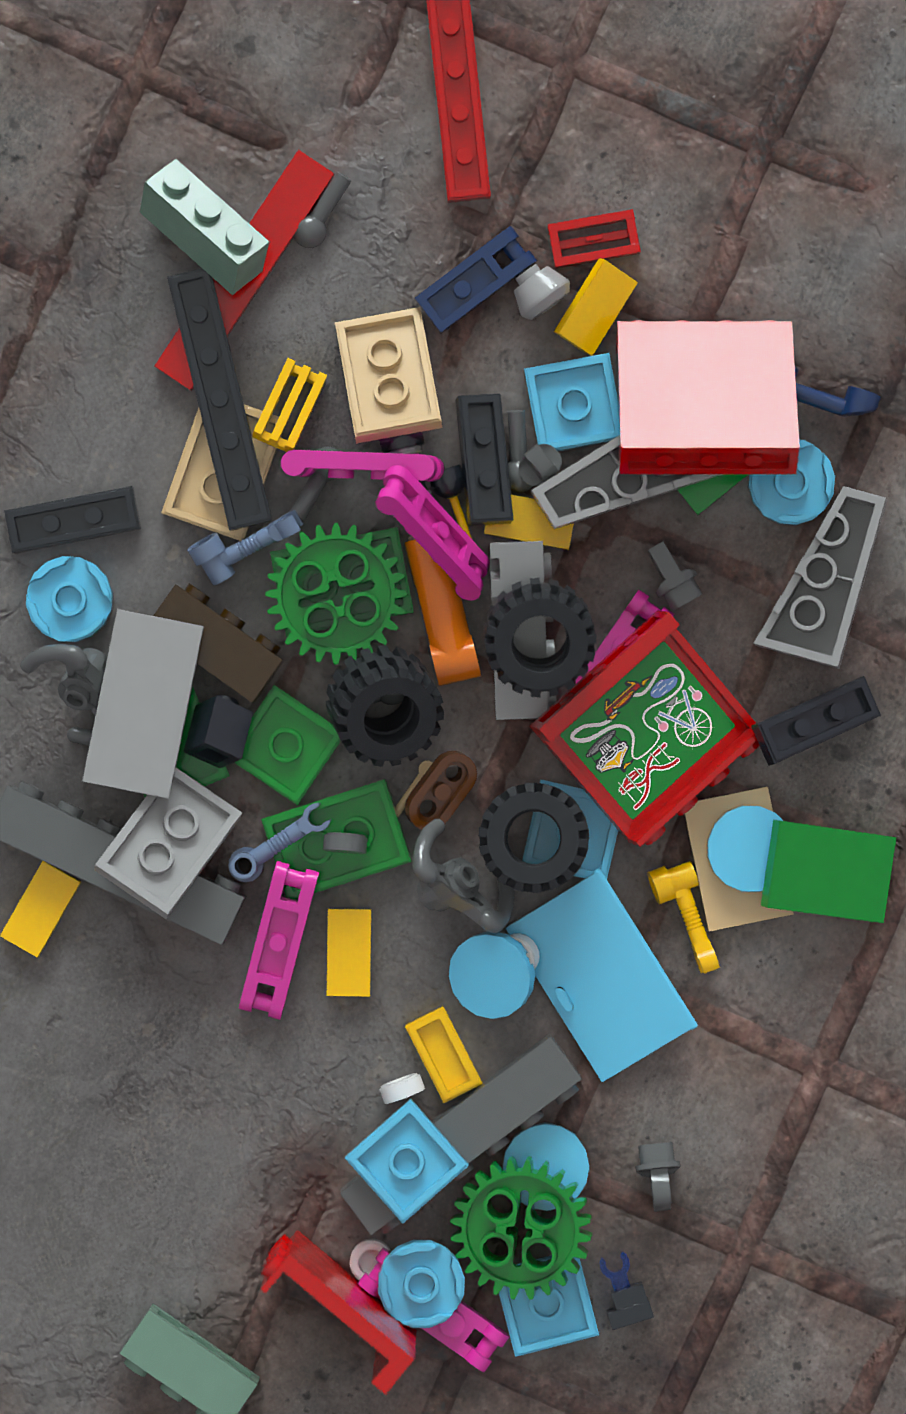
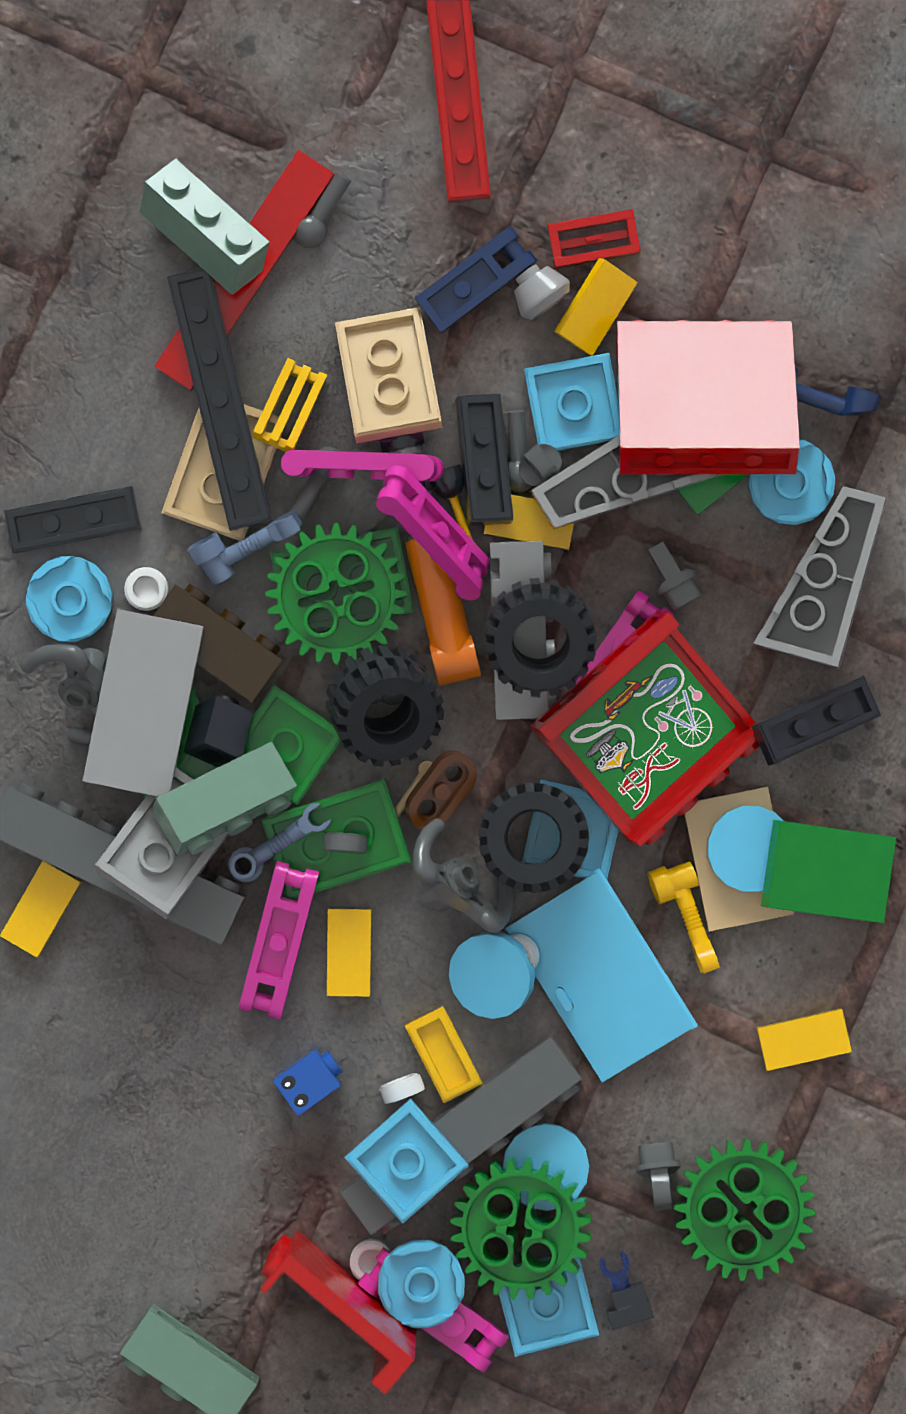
none -> white tile [124,567,169,611]
none -> sand green brick [152,741,297,856]
none -> blue brick [273,1047,343,1116]
none -> green gear [673,1138,816,1281]
none -> yellow tile [756,1008,852,1071]

